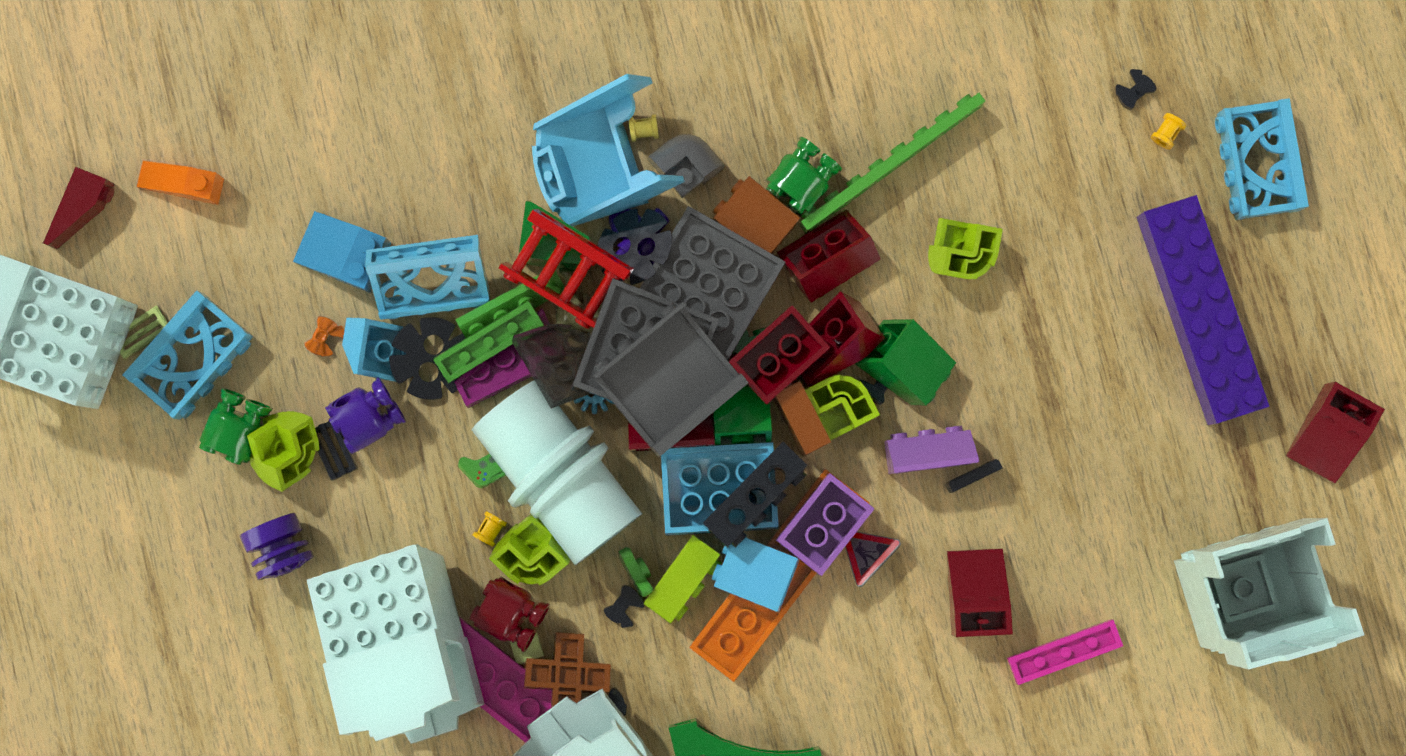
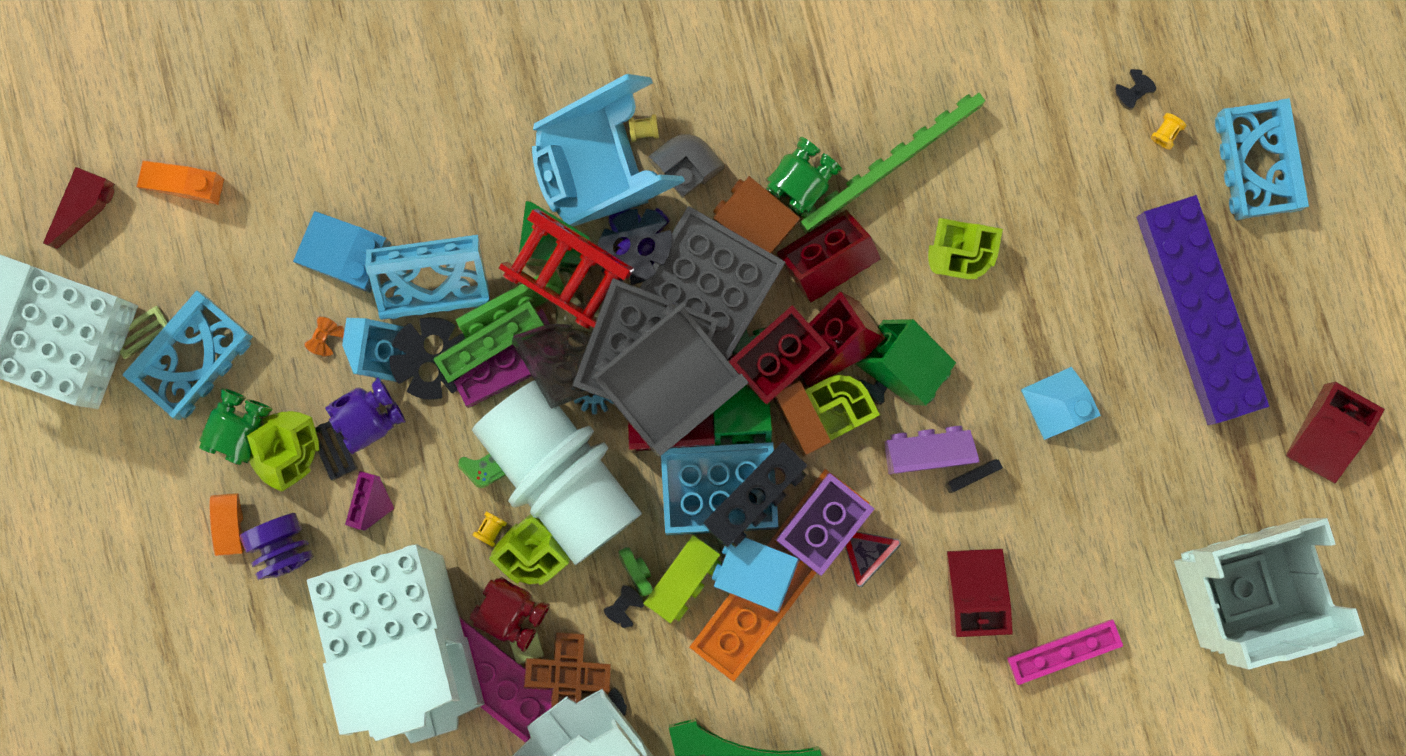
none -> orange slope [210,493,245,556]
none -> magenta slope [345,471,395,531]
none -> medium azure slope [1021,367,1101,440]

